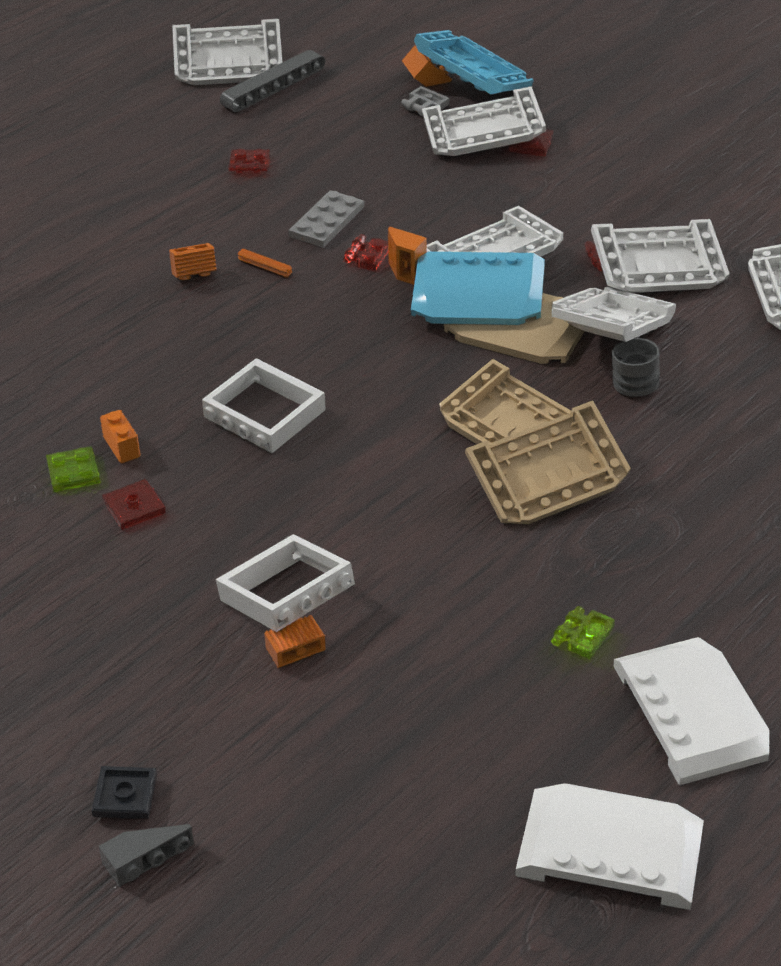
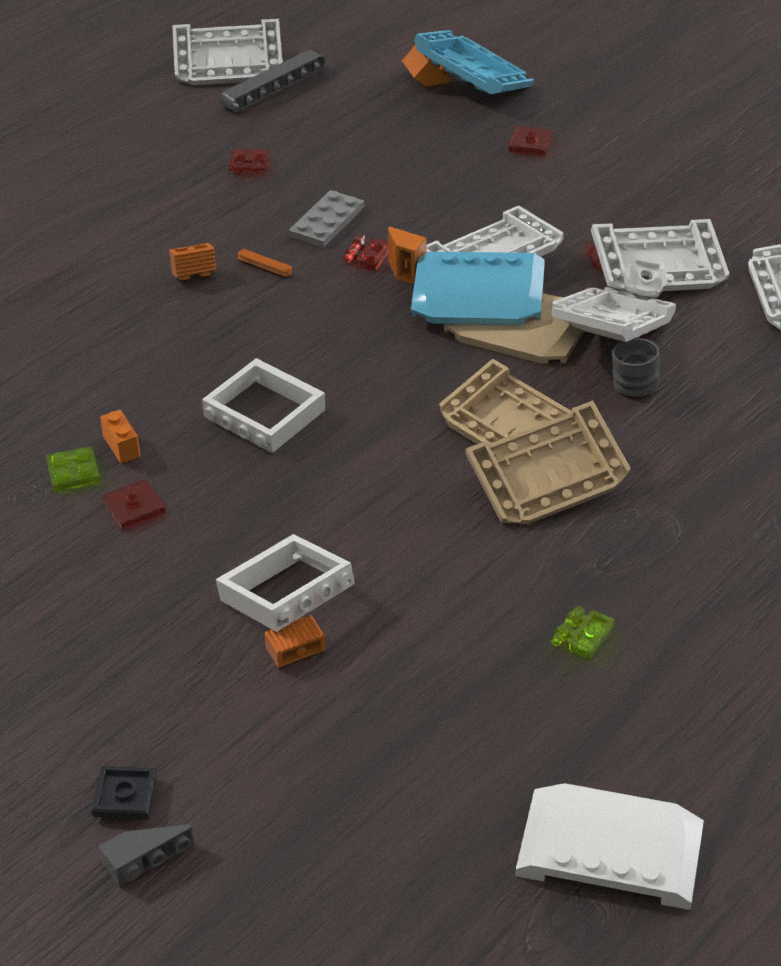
light grey plate [401,86,449,116] -> none
white slope [422,86,546,156] -> none
white slope [613,637,769,785] -> none
none -> white plate [624,259,668,298]

